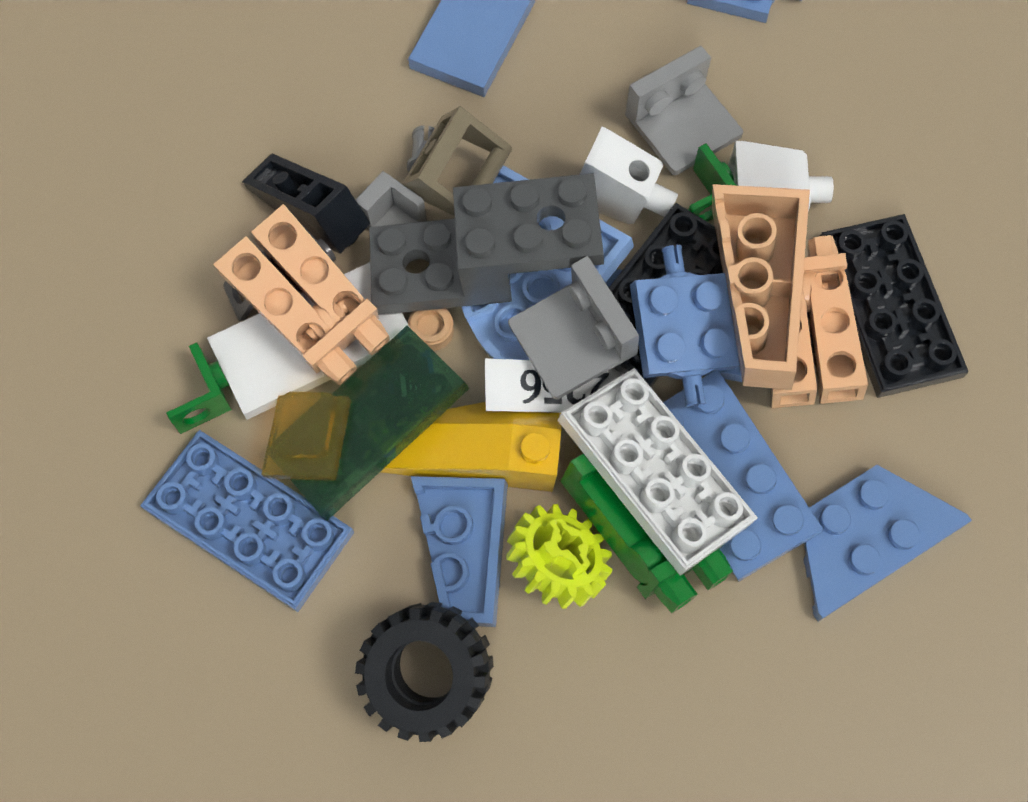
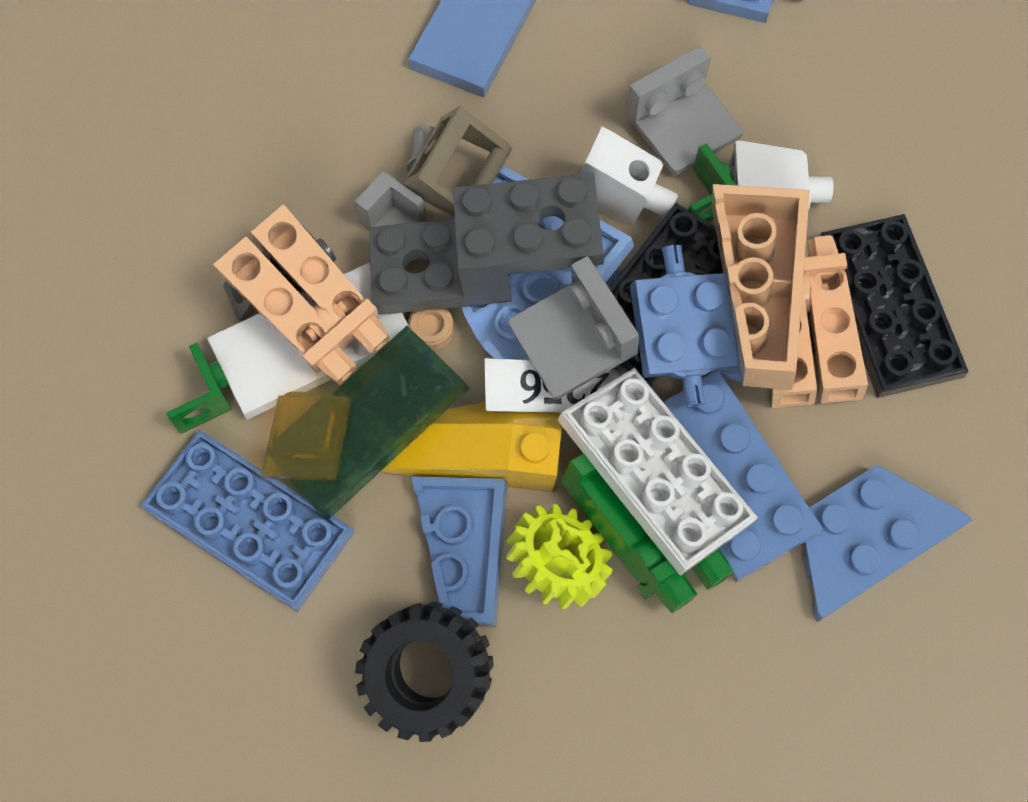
black slope [242,153,371,254] -> none

